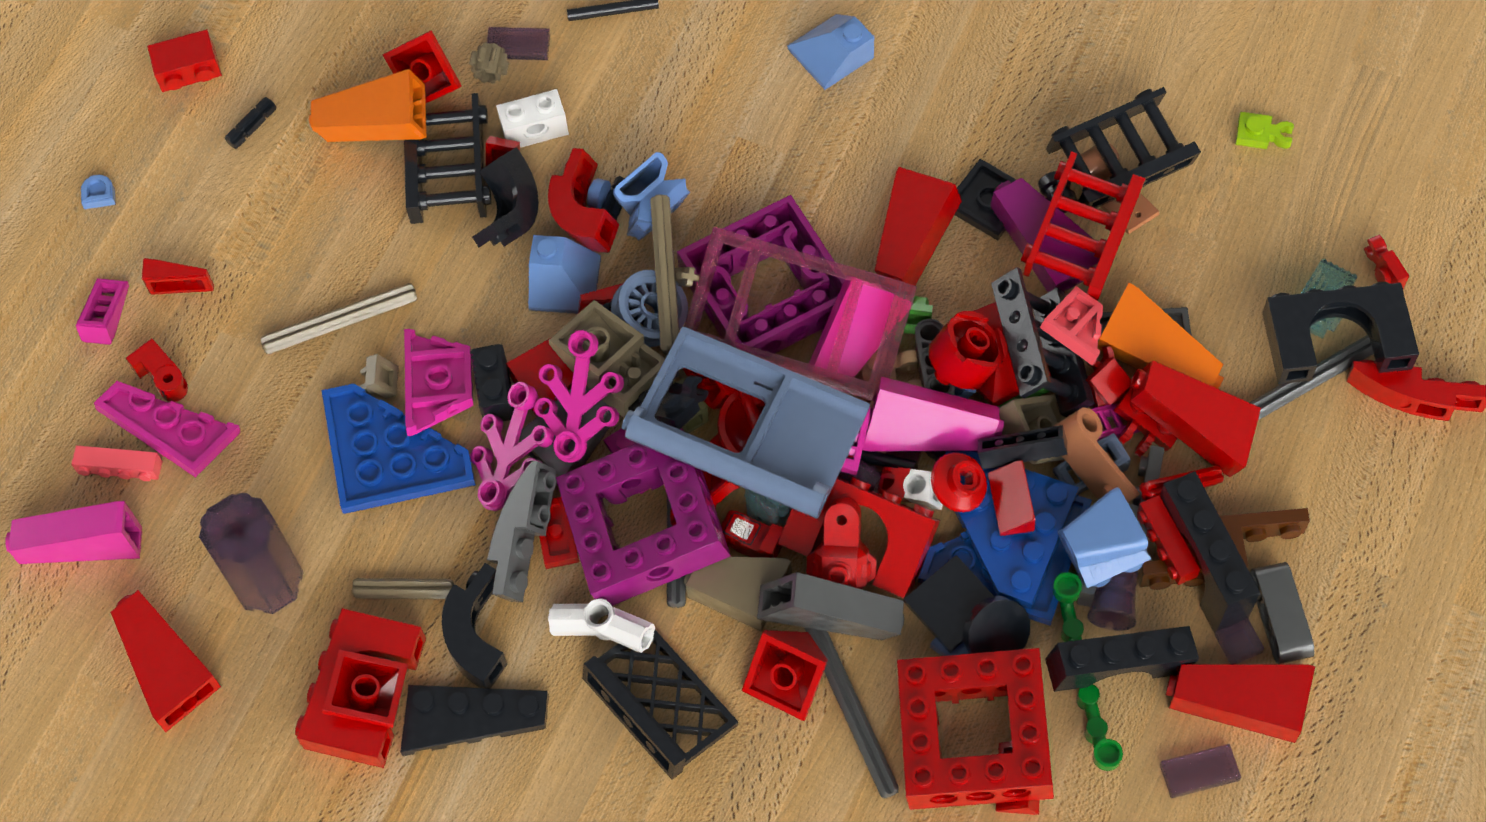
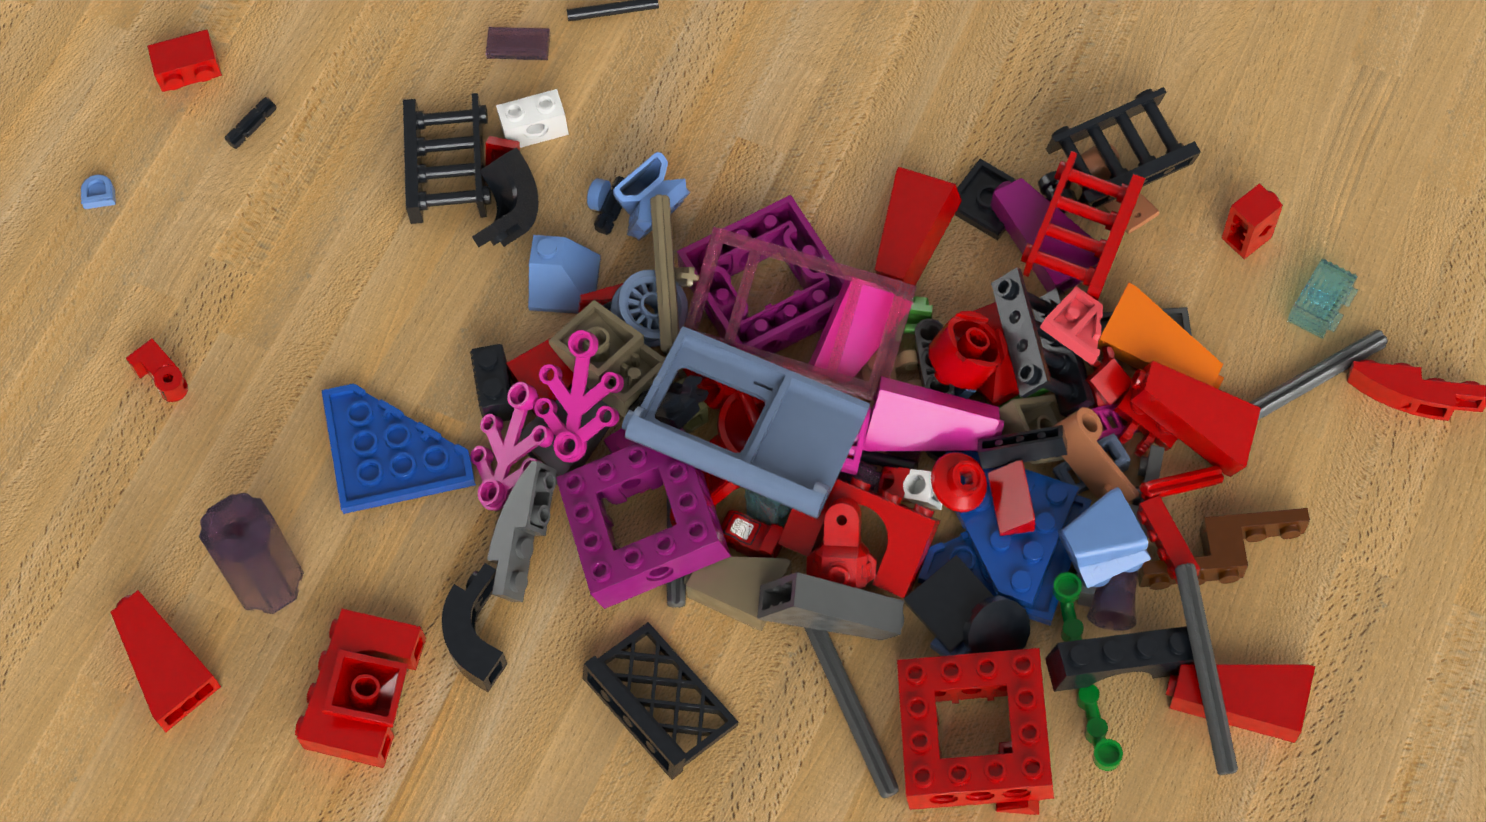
dark pink slope [5,501,142,564] -> none
coral piece [71,445,162,481] -> none
dark pink slope [76,278,129,345] -> none
dark pink wing [94,381,241,478] -> none
red slope [142,258,214,295] -> none
axle [260,283,417,354] -> none
orange slope [309,69,427,142] -> none
dark tan axle [352,578,454,599] -> none
dark tan tile [359,354,398,399] -> none
red slope [382,30,462,104] -> none
black wing [400,685,549,756] -> none
dark pink wing [404,329,474,436] -> none
dark tan gear [469,42,509,84] -> none
red plate [539,497,579,569] -> none
red arch [548,148,620,253] -> none
white piece [548,598,655,653] -> none
red slope [742,630,828,721] -> none
medium blue slope [787,14,874,90] -> none
black arch [1160,471,1260,635] -> none
tile [1160,744,1241,798] -> none
tile [1215,618,1265,664] -> none
lime plate [1235,112,1294,149] -> none
dark grey beam [1250,562,1314,664] -> none
black arch [1262,282,1419,384] -> none
red plate [1364,234,1409,289] -> none
none -> dark grey axle [1175,563,1238,775]
none -> red brick [1222,183,1283,259]

